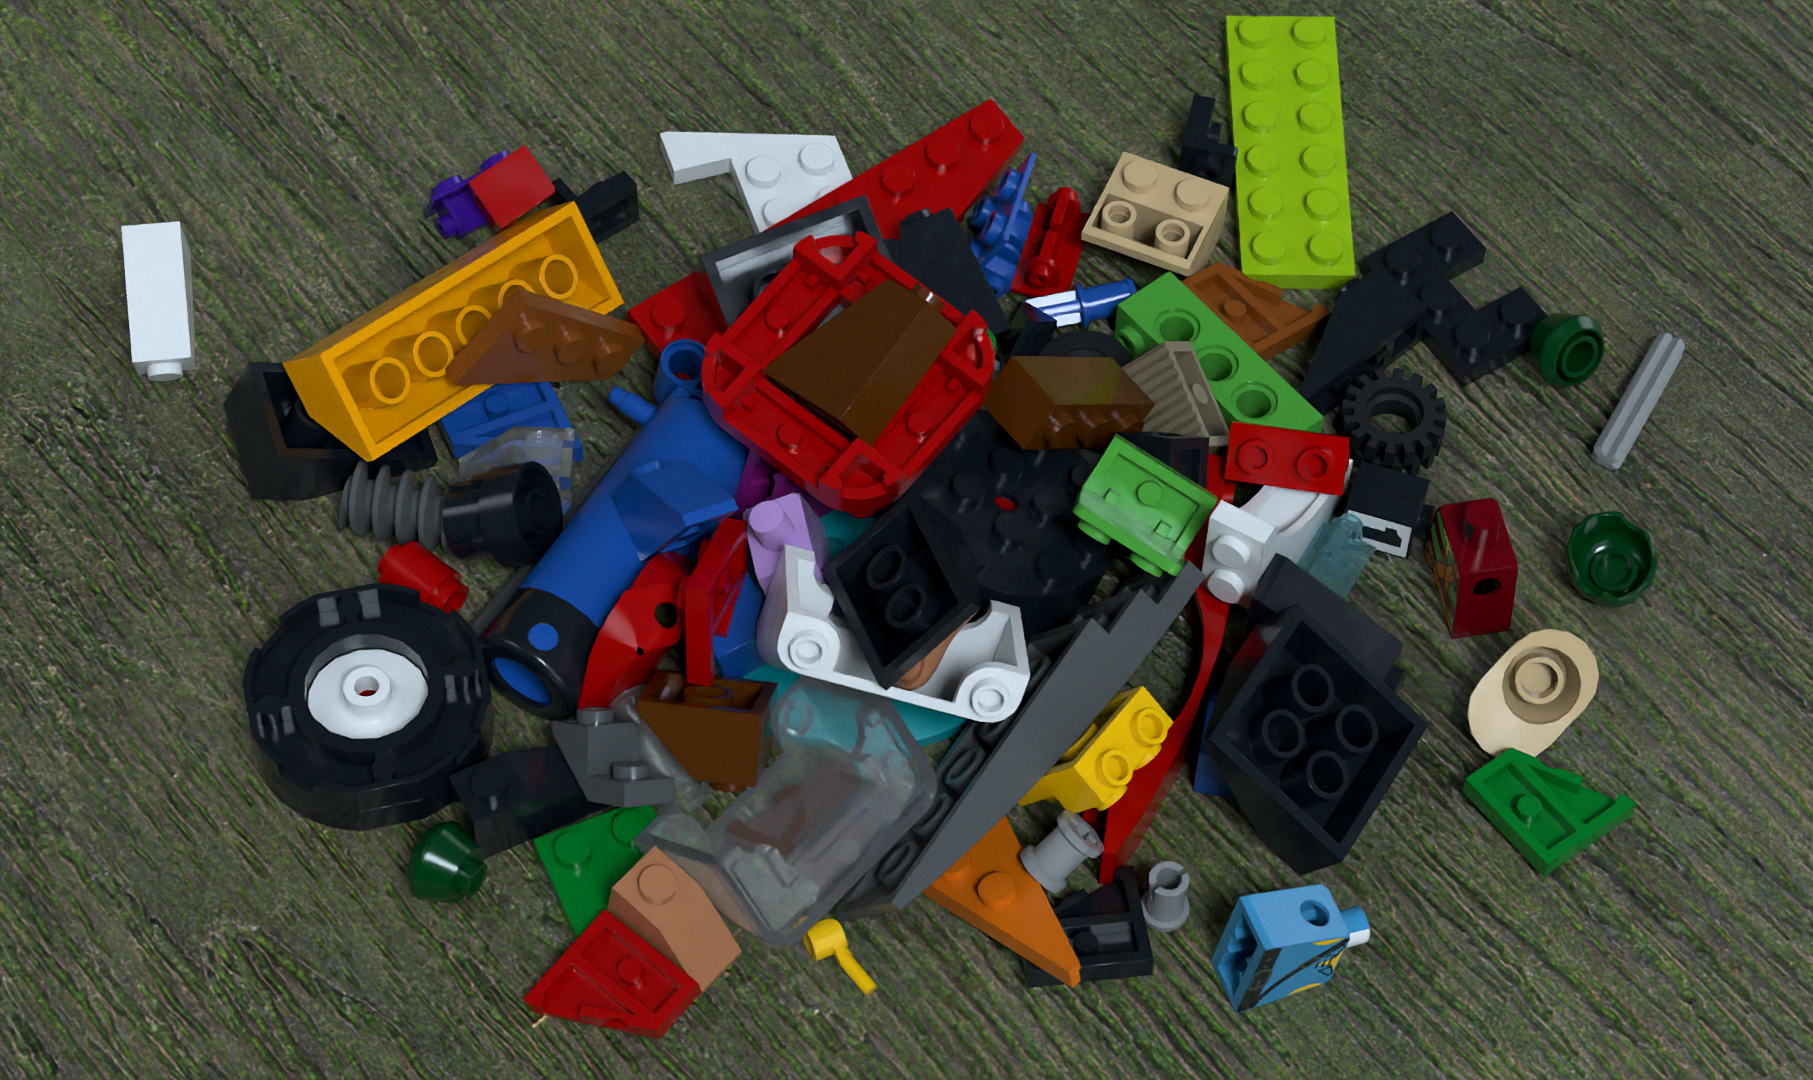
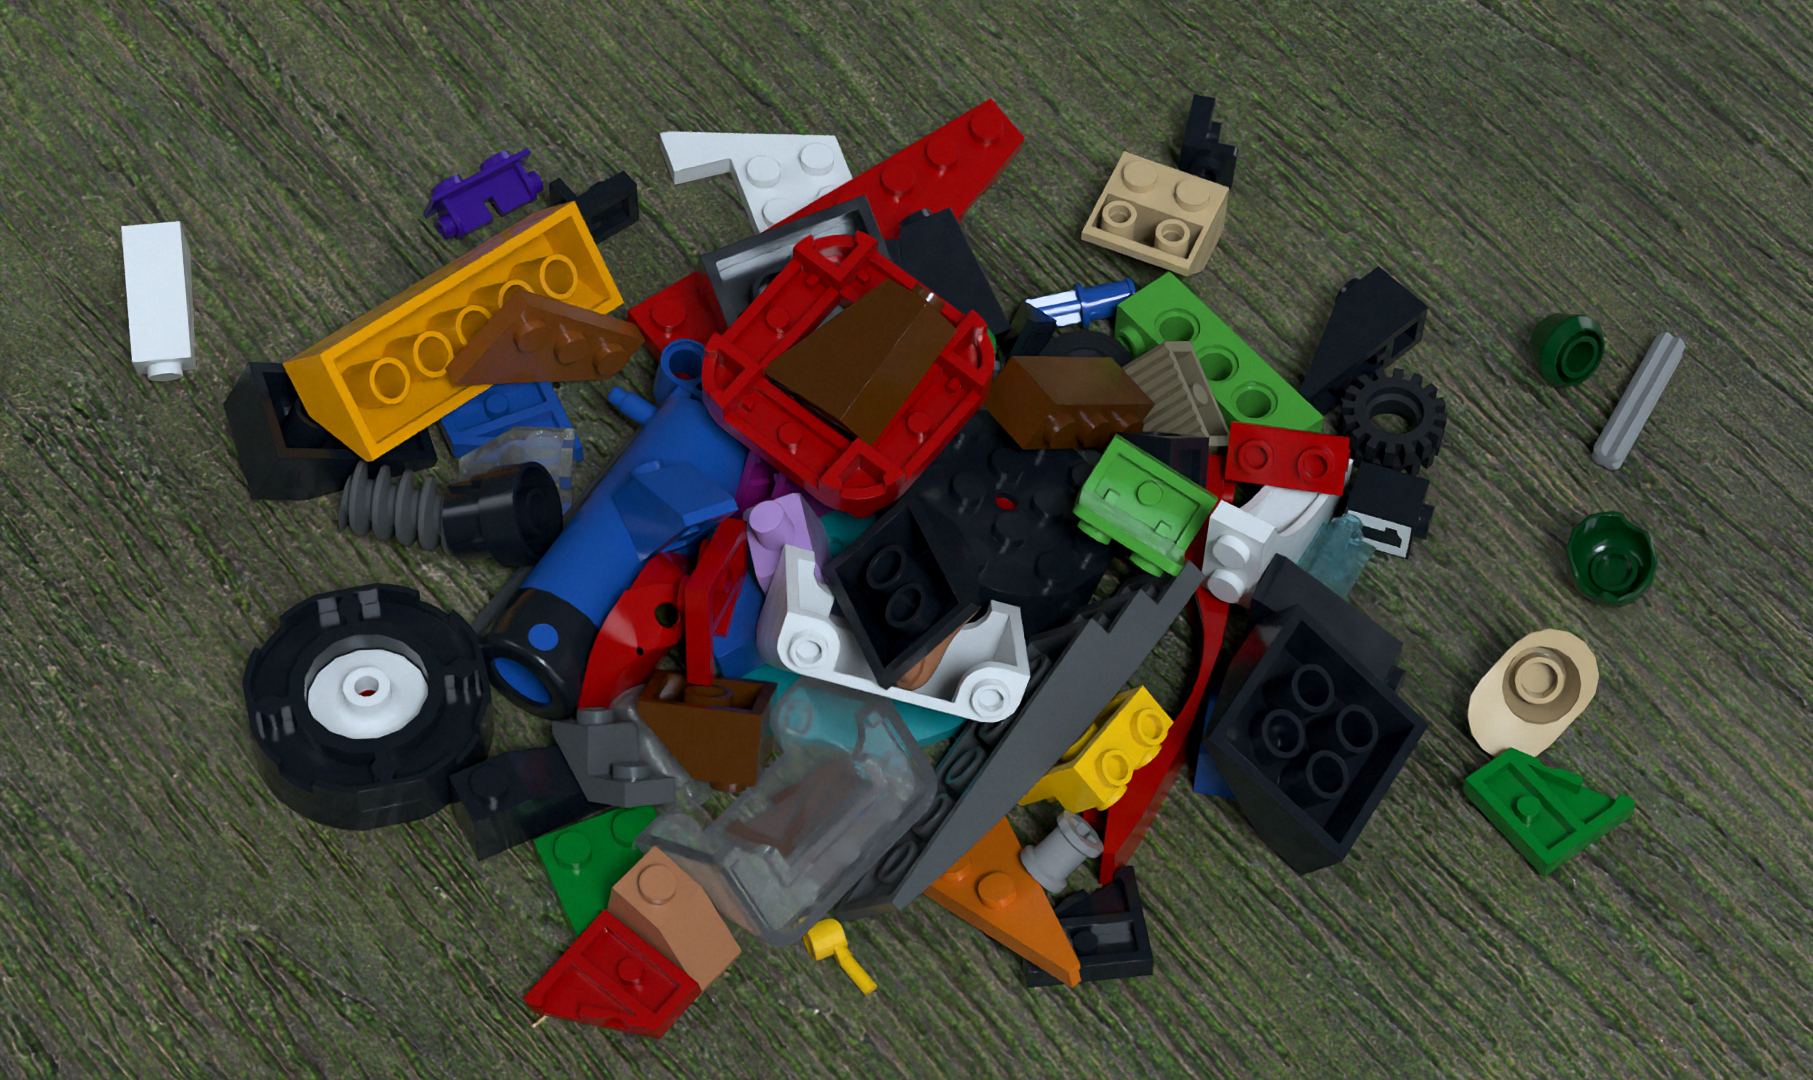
red brick [377,541,469,614] -> none
dark green cone [406,821,487,903] -> none
red panel [468,145,555,234] -> none
blue hinge [968,152,1037,299] -> none
red hinge [1010,187,1091,297] -> none
light grey pin [1141,861,1189,932] -> none
dark orange wing [1181,262,1331,361] -> none
dark azure torso [1211,884,1370,1013] -> none
lime plate [1224,16,1356,289] -> none
black plate [1360,211,1548,387] -> none
dark red torso [1423,498,1518,639] -> none

